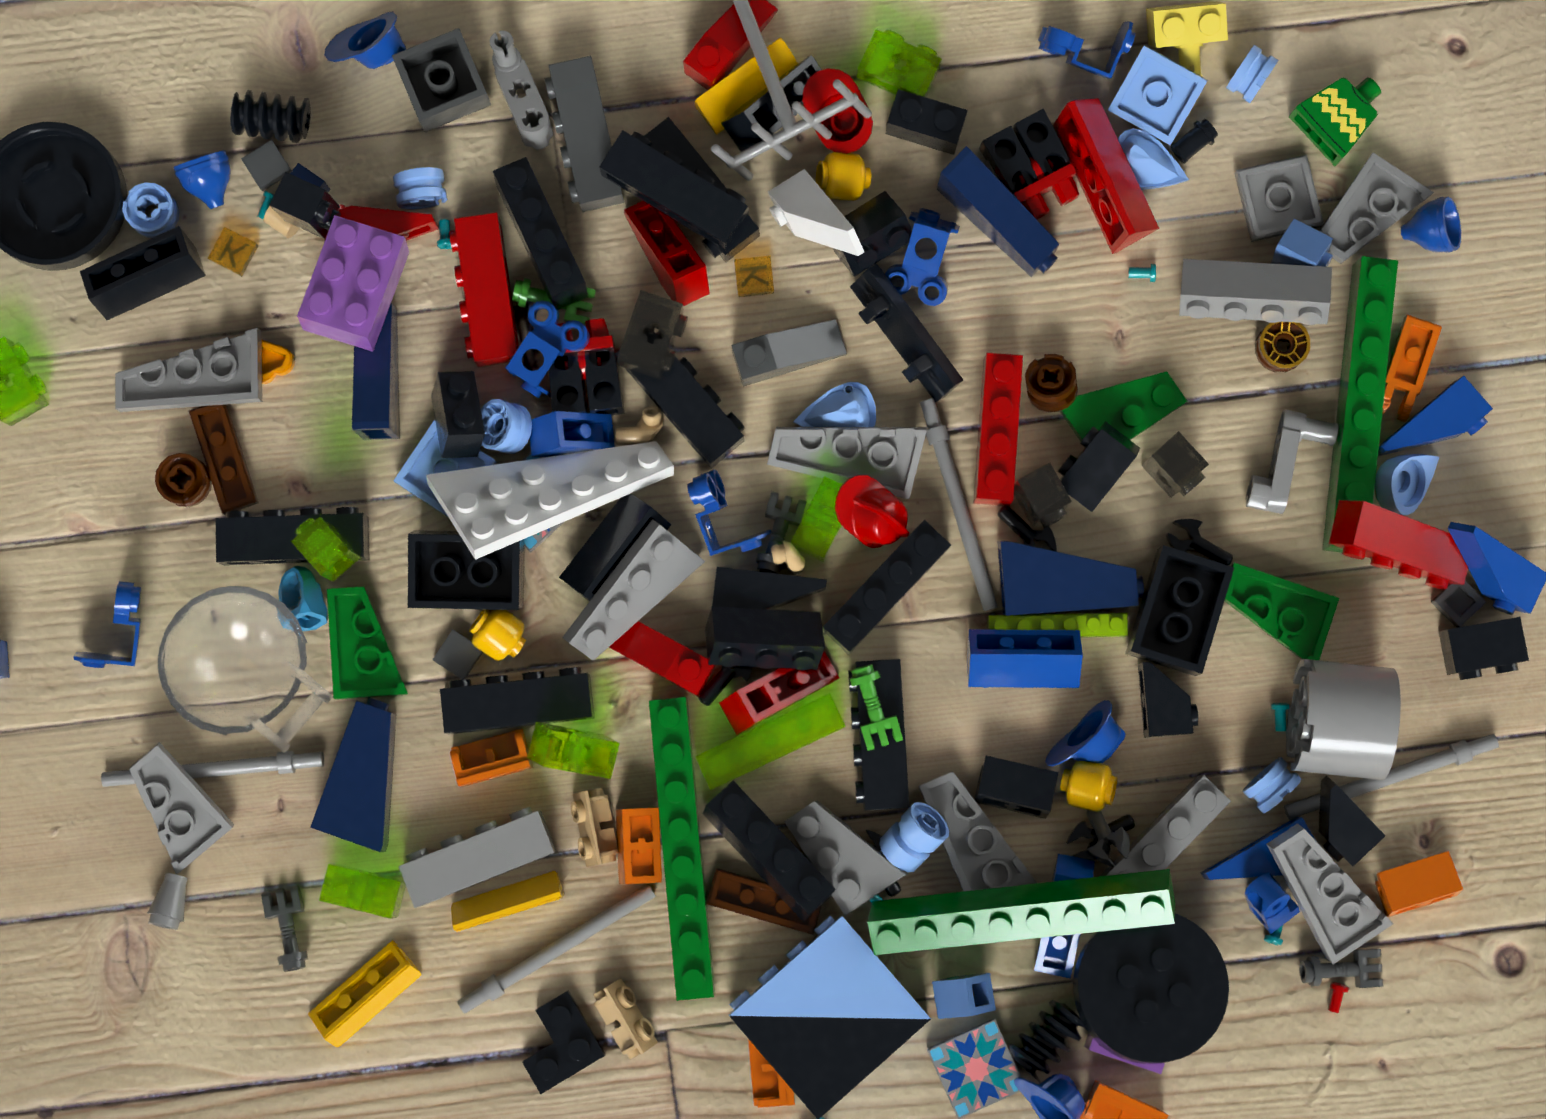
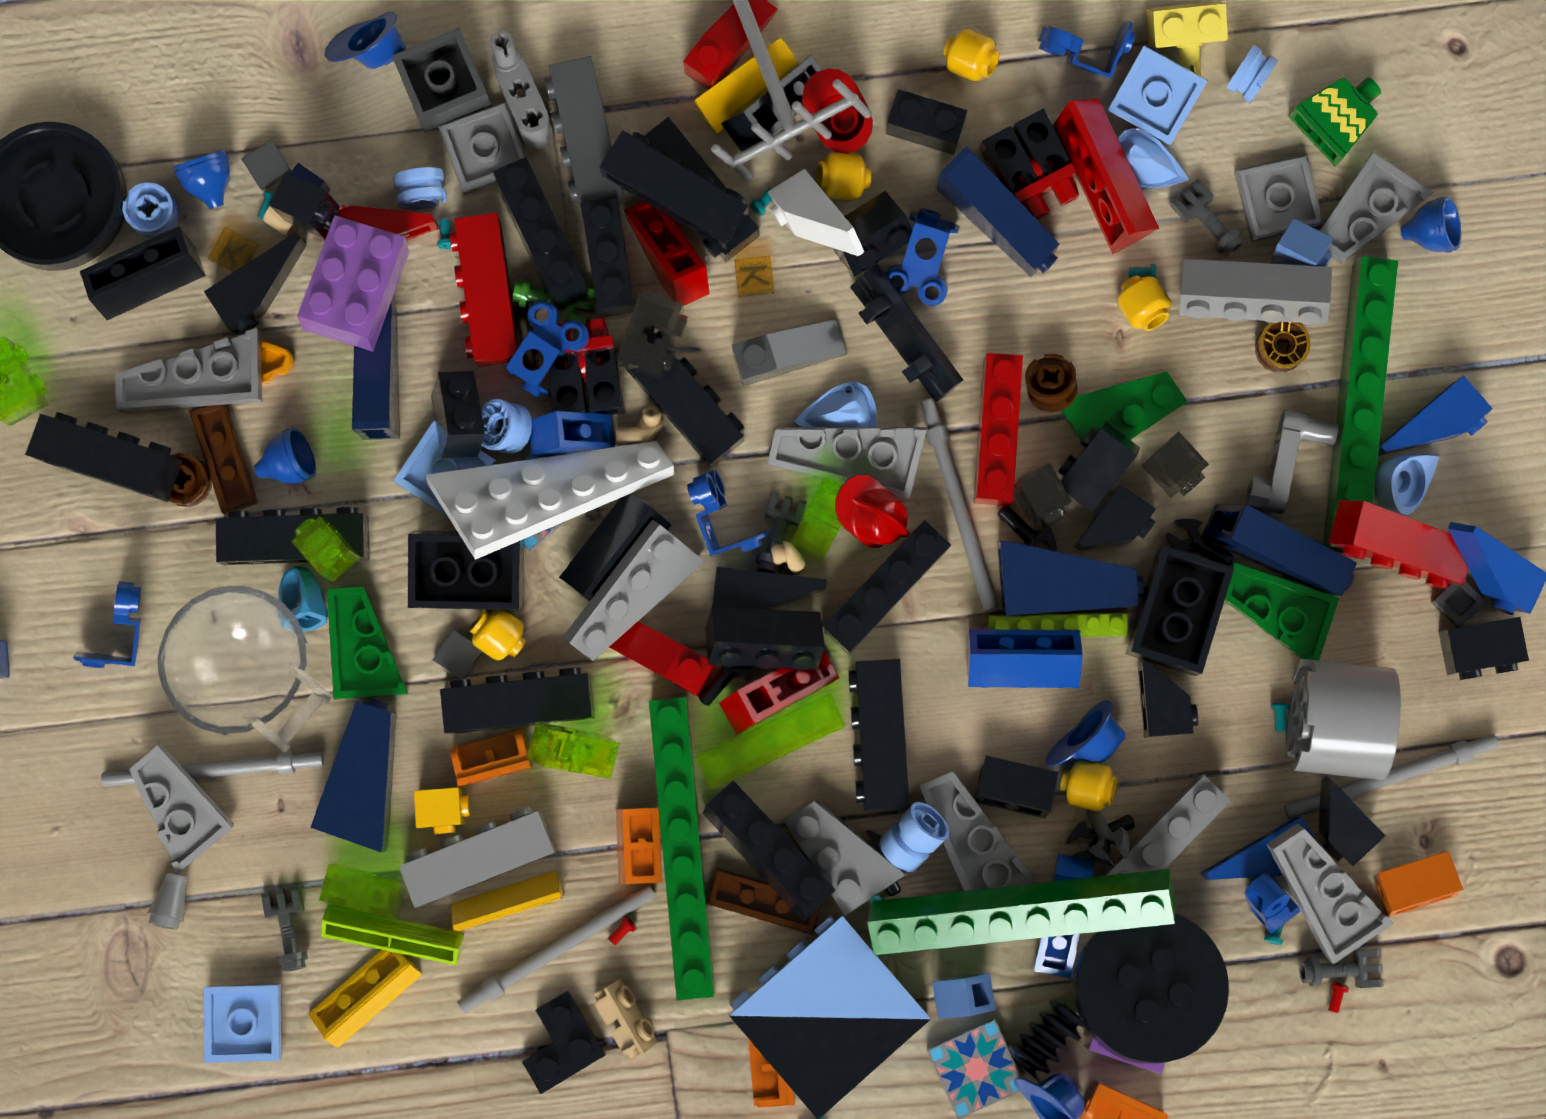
black piece [230,90,311,143] -> none
tan hinge [571,788,619,867] -> none
bright green hinge [850,664,903,751] -> none
clear neon green brick [857,29,942,97] -> none
black pin [1170,119,1218,164] -> none
light blue wheel [1243,757,1302,814] -> none
orange hinge [1382,314,1442,422] -> none
none -> black brick [25,412,182,502]
none -> black slope [204,232,307,334]
none -> light blue plate [204,984,282,1063]
none -> blue helmet [254,427,316,484]
none -> lime piece [321,904,464,966]
none -> yellow brick [414,787,471,834]
none -> light grey tile [438,102,526,195]
none -> black brick [580,197,636,318]
none -> red piece [608,916,637,945]
none -> teal piece [750,187,773,216]
none -> yellow head [943,29,1000,82]
none -> black slope [1074,484,1156,551]
none -> yellow head [1117,275,1172,331]
none -> dark grey hinge [1169,179,1244,256]
none -> dark blue slope [1201,504,1357,596]

